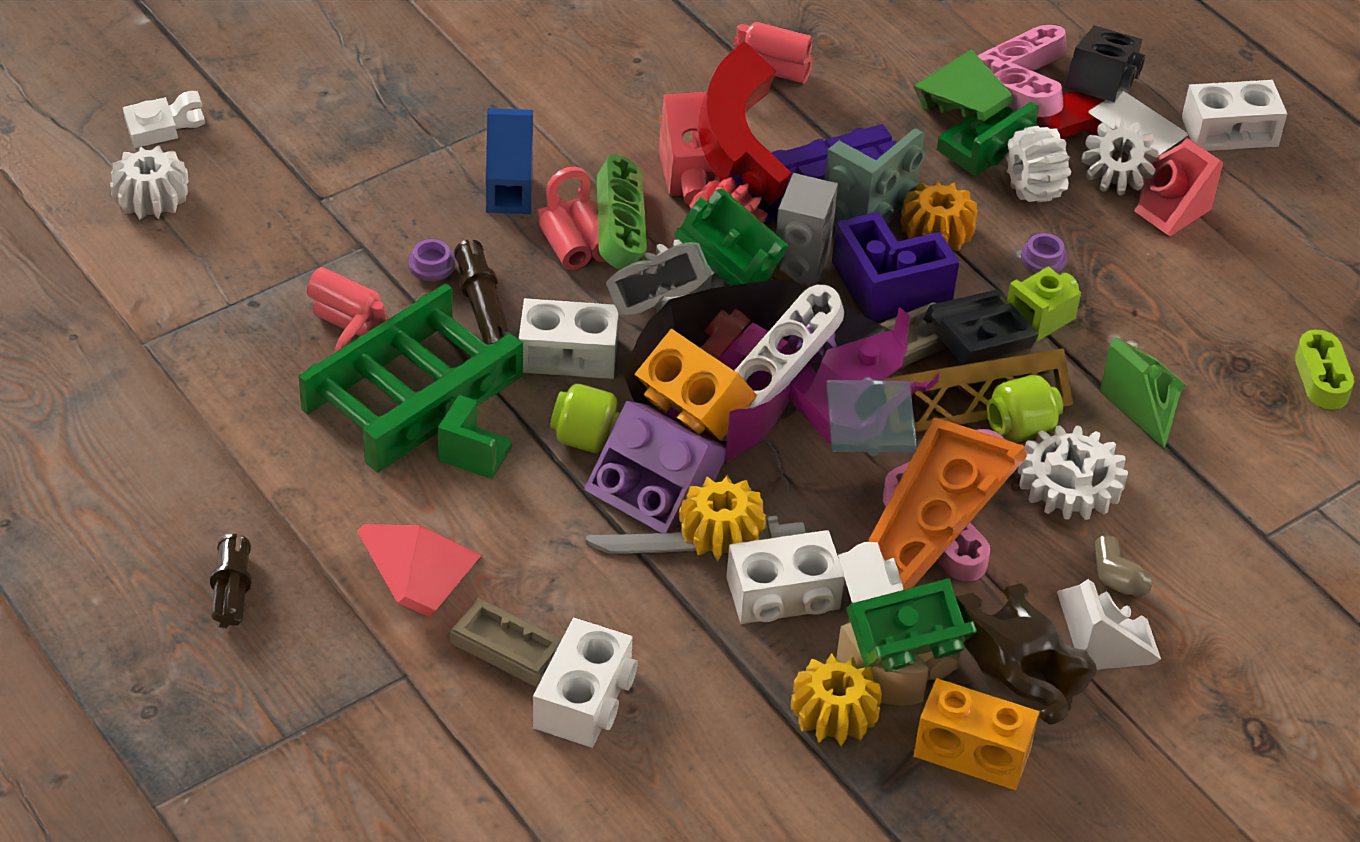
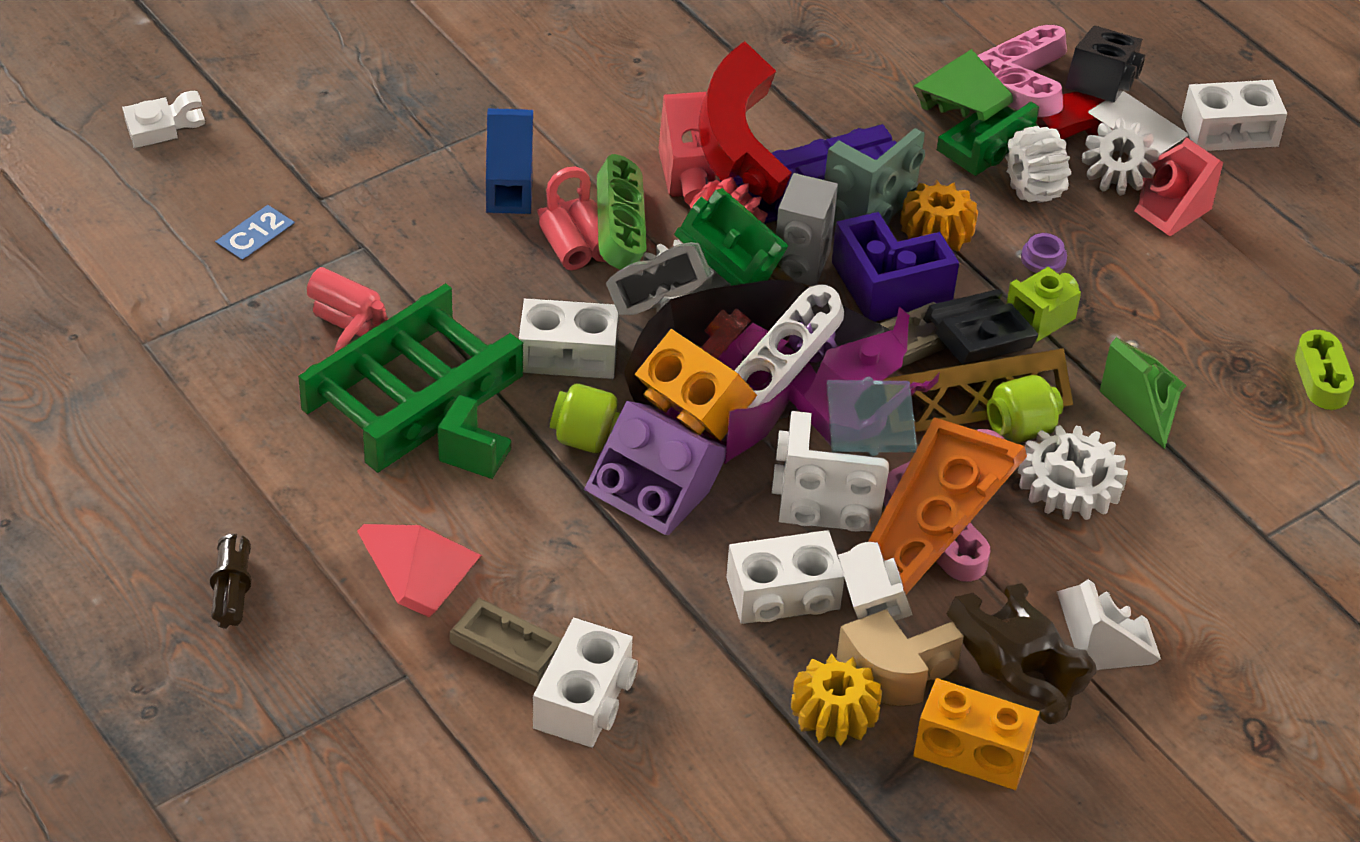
white gear [110,146,189,220] -> none
medium lavender plate [409,239,455,281] -> none
dark brown pin [454,240,510,345] -> none
light grey sword [586,516,806,554] -> none
yellow gear [679,474,766,562] -> none
coral piece [733,22,813,84] -> none
green bracket [846,578,977,672] -> none
dark tan arm [1094,535,1152,598] -> none
none -> medium blue sticker [215,205,295,260]
none -> white bracket [772,411,889,532]

